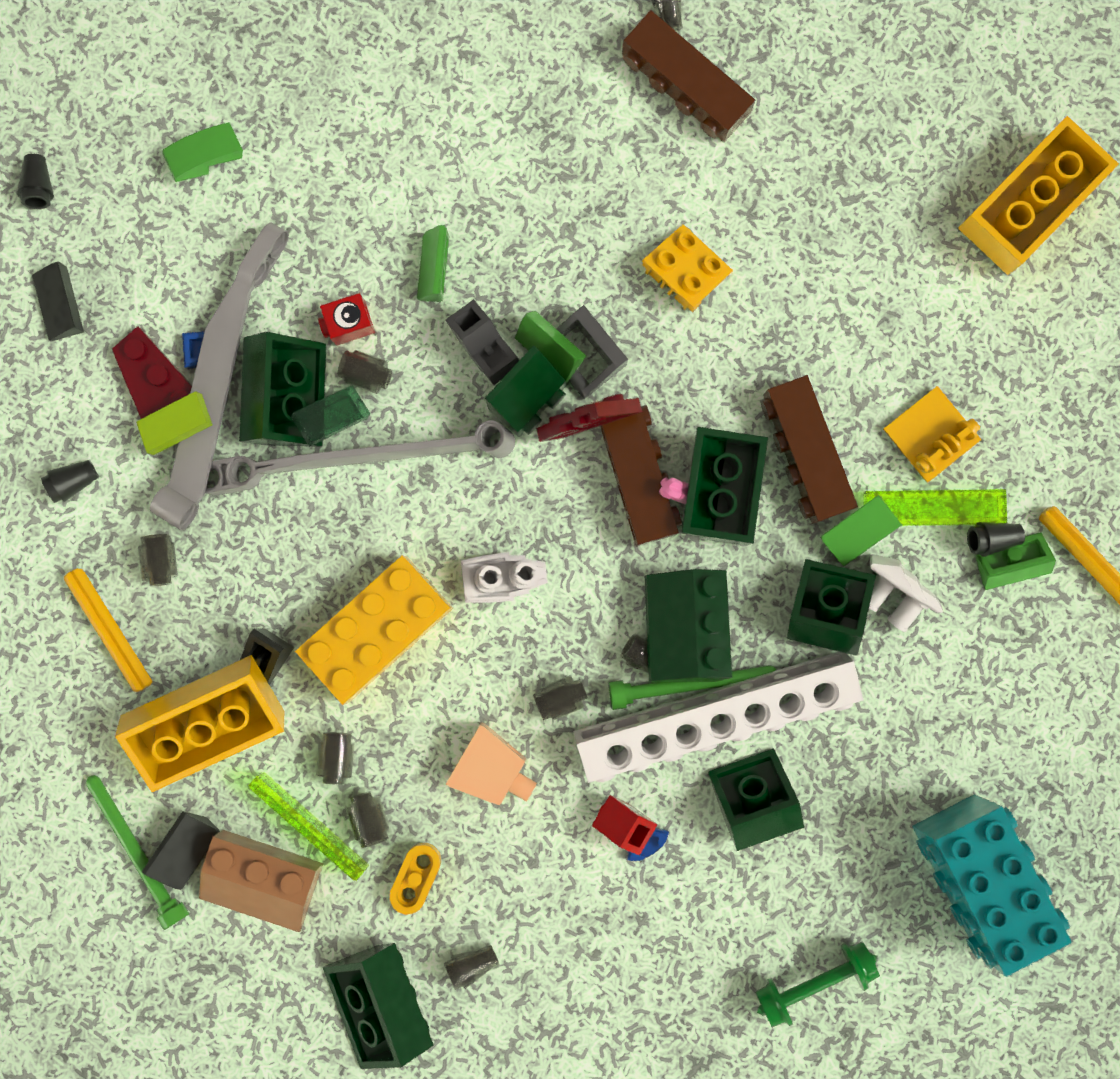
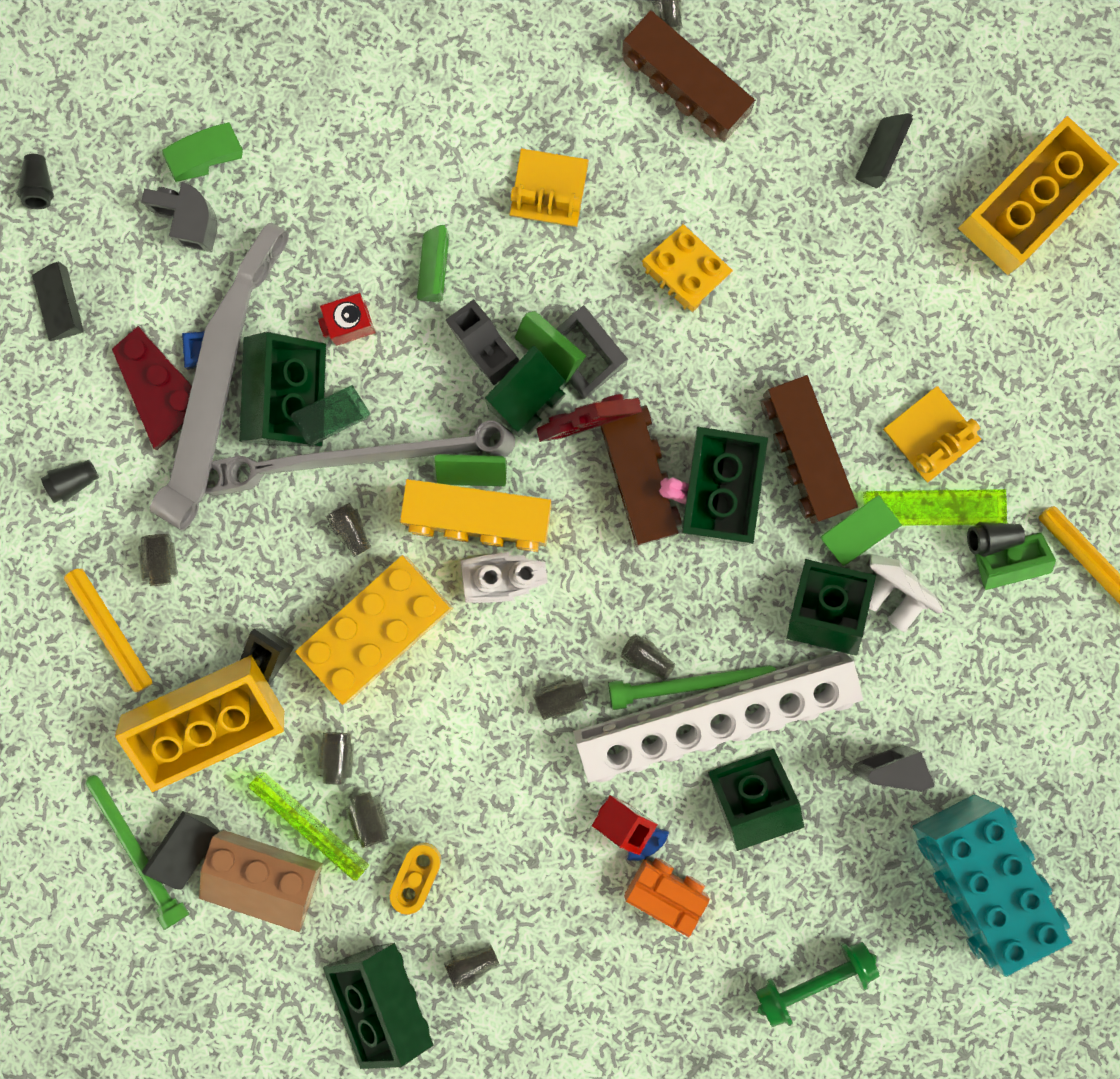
lime tile [136,391,213,455] -> none
clear smoke brick [337,350,392,394] -> none
light nougat torso [446,722,537,805] -> none
dark green slope [644,569,732,682] -> none
none -> dark grey brick [141,182,218,253]
none -> clear smoke cone [325,502,372,557]
none -> yellow brick [400,479,552,552]
none -> bright green slope [435,454,507,487]
none -> yellow hinge [509,148,589,227]
none -> orange brick [624,857,710,937]
none -> dark grey tile [852,744,935,792]
none -> pearl dark grey slope [856,113,913,189]

